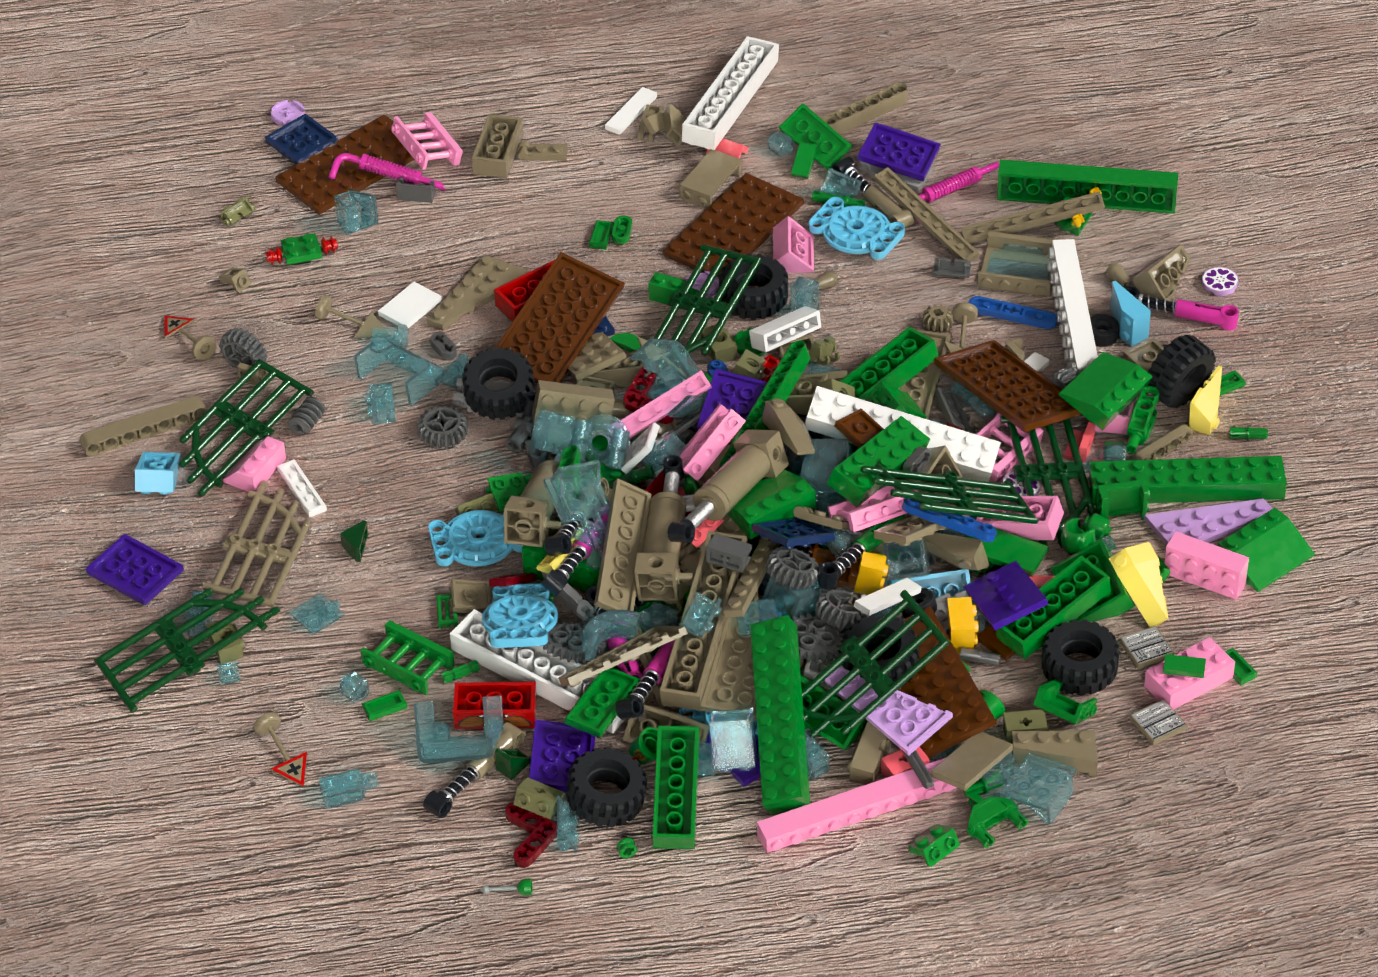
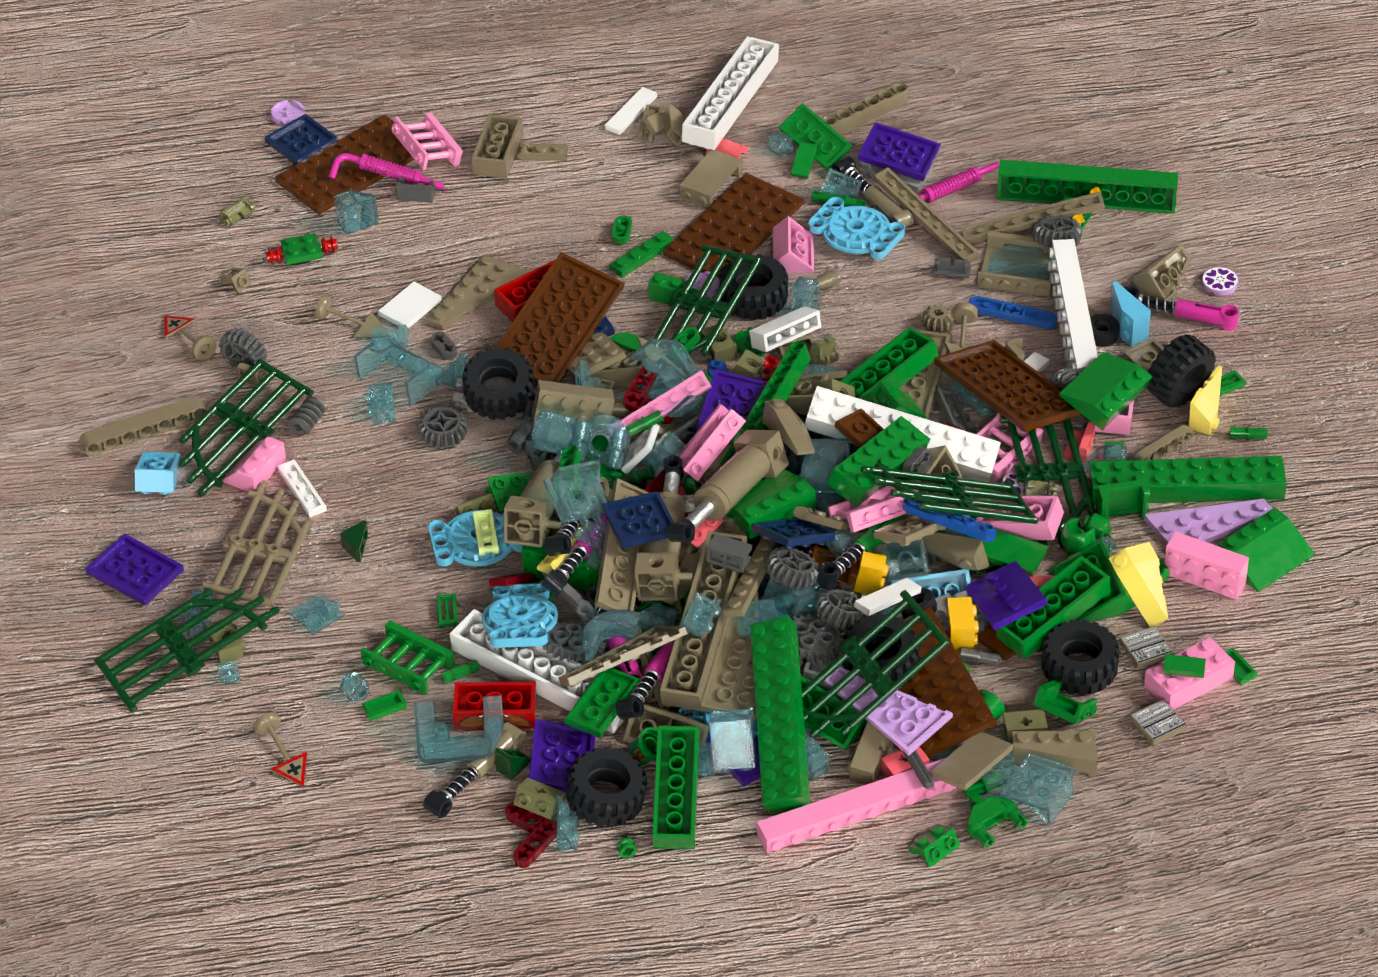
clear light blue hinge [319,768,379,809] -> none
dark tan plate [450,579,492,613] -> none
hinge [481,878,533,896] -> none
green tile [589,220,614,250] -> none
dark tan cone [1106,263,1131,288] -> none
green piece [1124,386,1159,454] -> none
none -> yellowish green plate [473,509,499,556]
none -> clear light blue slope [575,360,602,387]
none -> dark blue plate [602,491,674,549]
none -> green plate [610,231,674,278]
none -> green axle [626,410,664,436]
none -> green plate [668,327,700,358]
none -> olive piece [1024,480,1059,496]
none -> dark grey gear [1033,215,1082,248]

